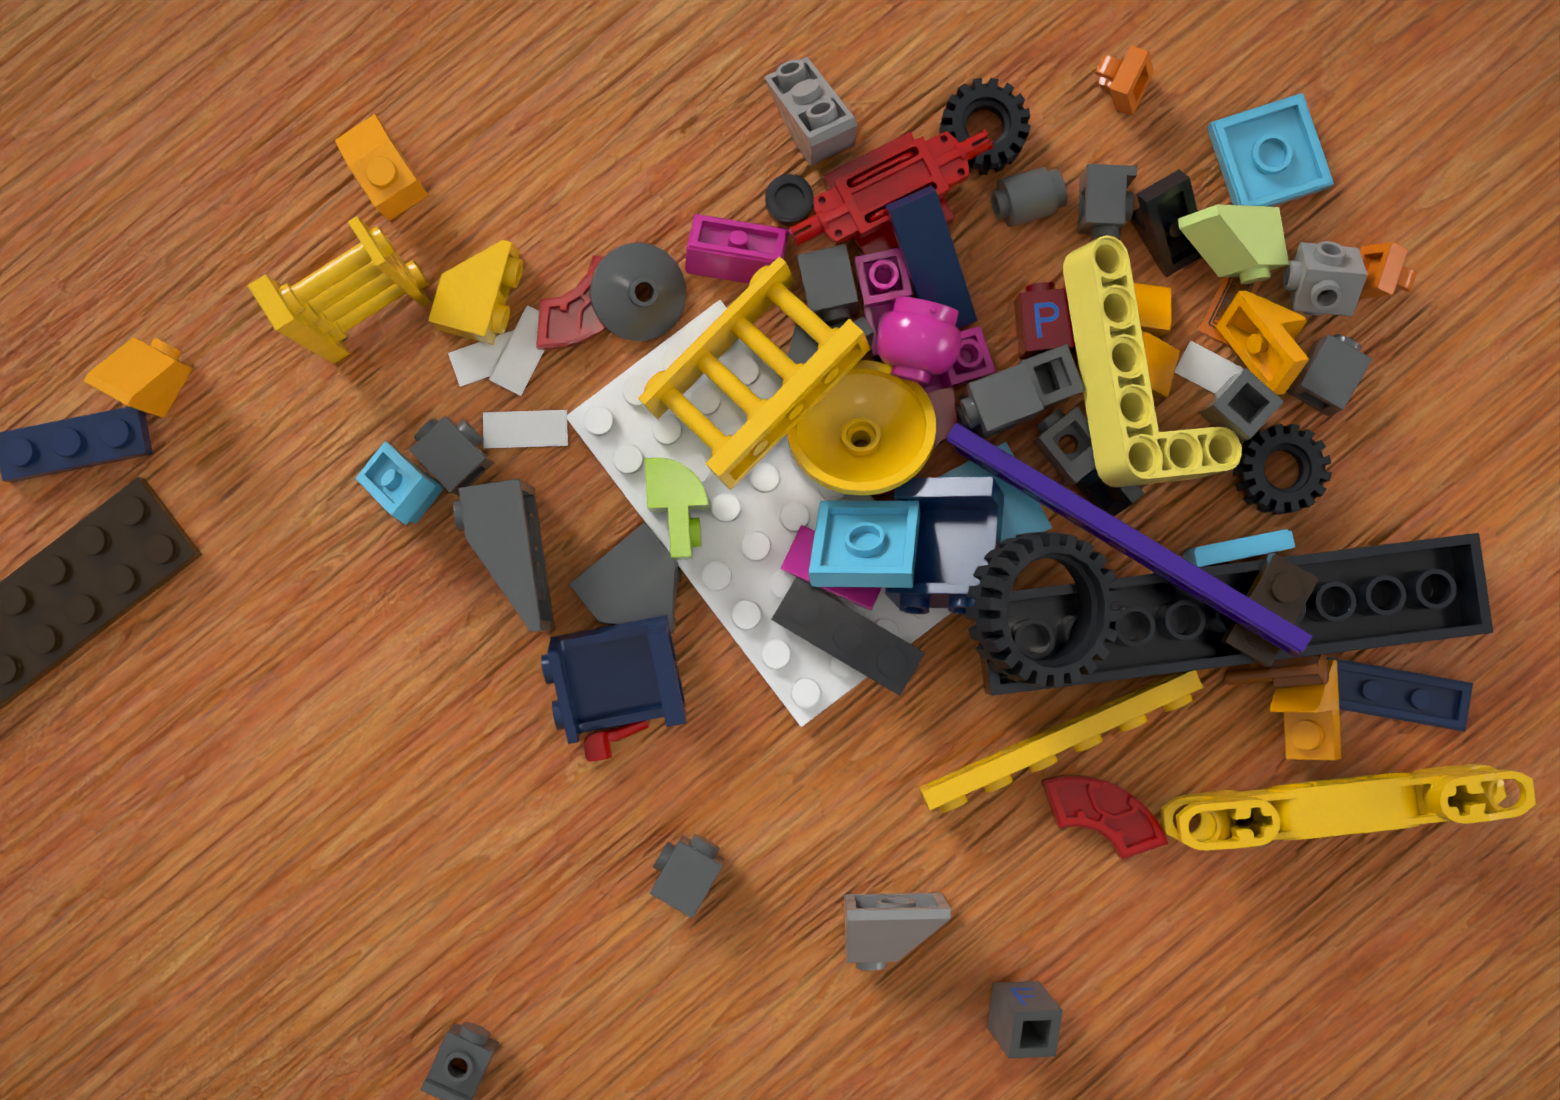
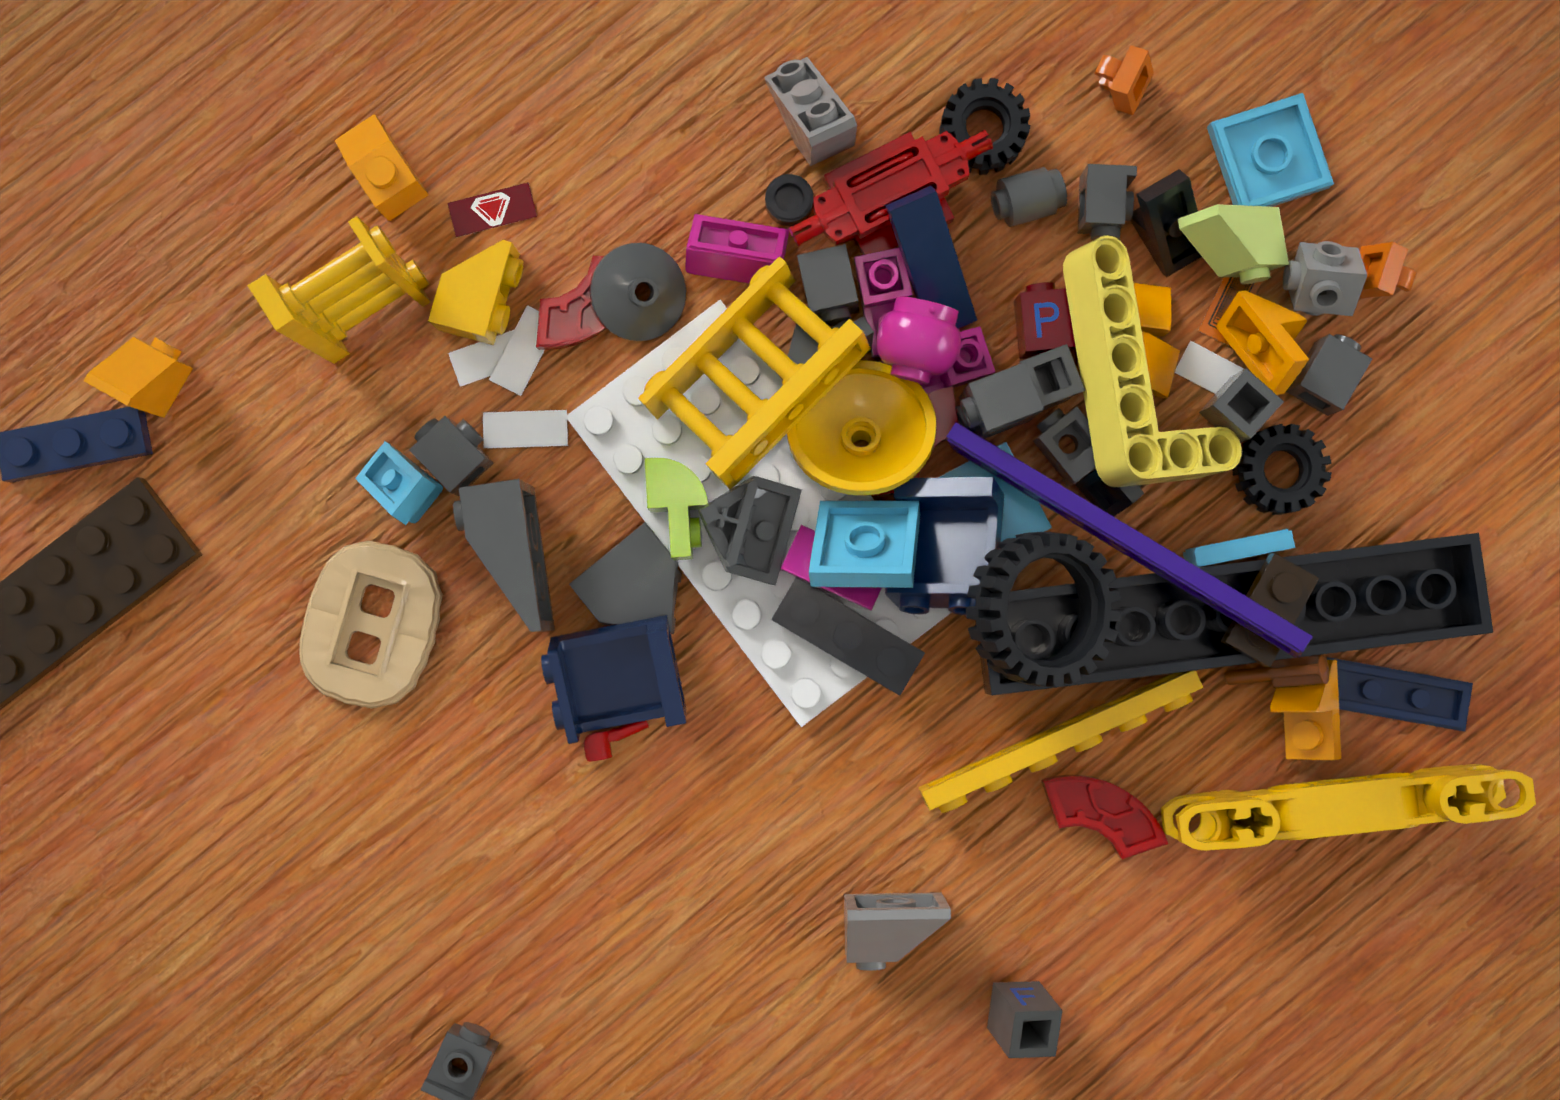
dark grey brick [649,834,724,918] -> none
none -> tan piece [299,541,443,709]
none -> dark red sticker [447,182,537,238]
none -> dark grey slope [698,476,802,586]

